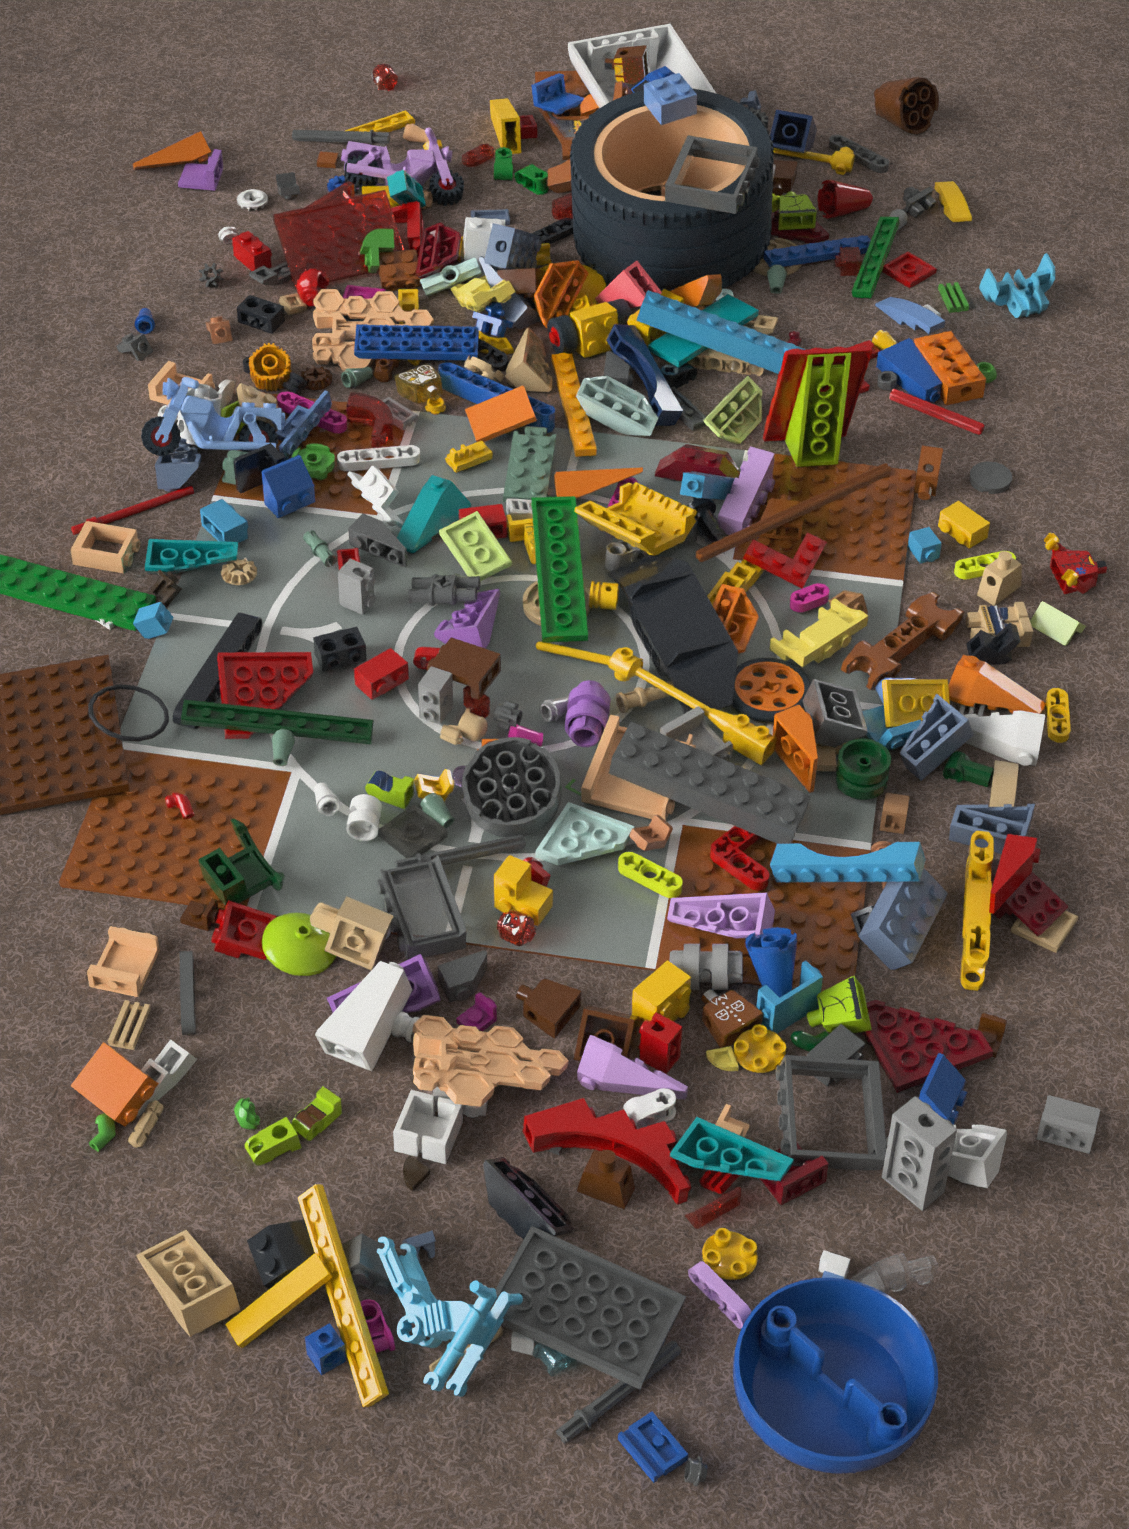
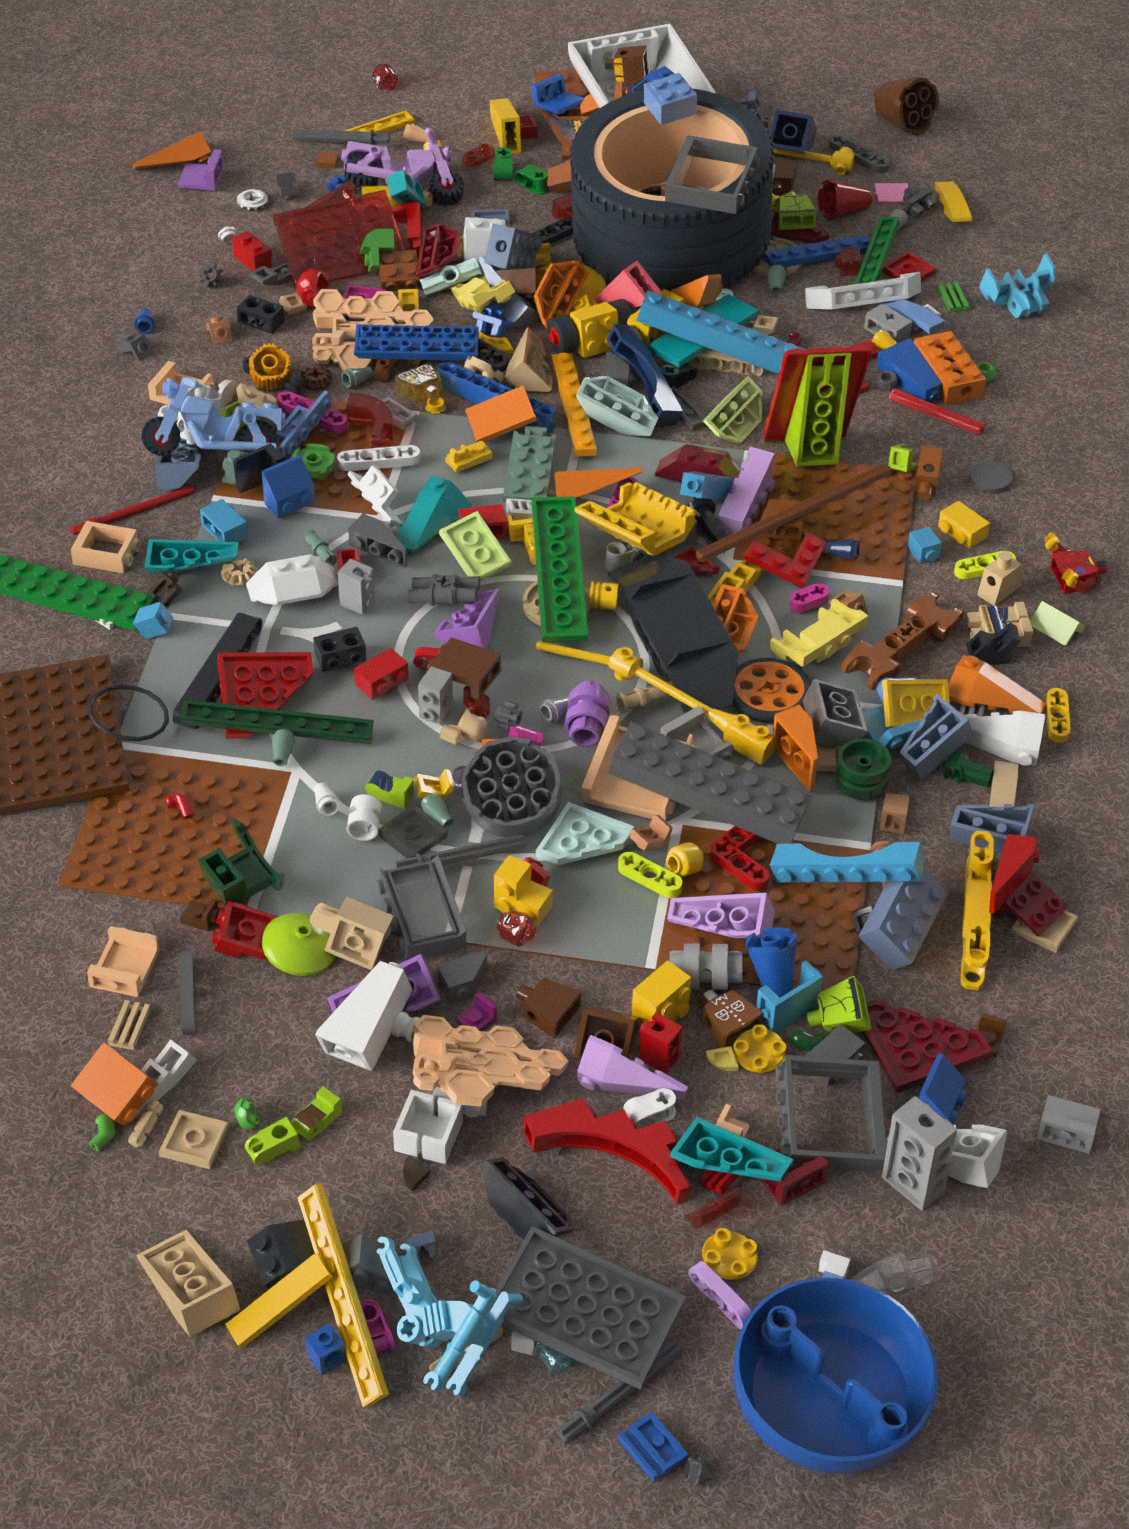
reddish brown torso [577,1150,635,1210] -> none
none -> tan tile [159,1110,230,1169]
none -> white wedge [246,554,339,605]
none -> yellow head [666,842,704,877]
none -> red tile [675,547,720,575]
none -> white slope [805,272,921,309]
none -> dark blue cone [826,538,860,560]
none -> light grey brick [864,304,912,343]
none -> bright pink piece [875,183,908,203]
none -> lime panel [888,443,918,472]

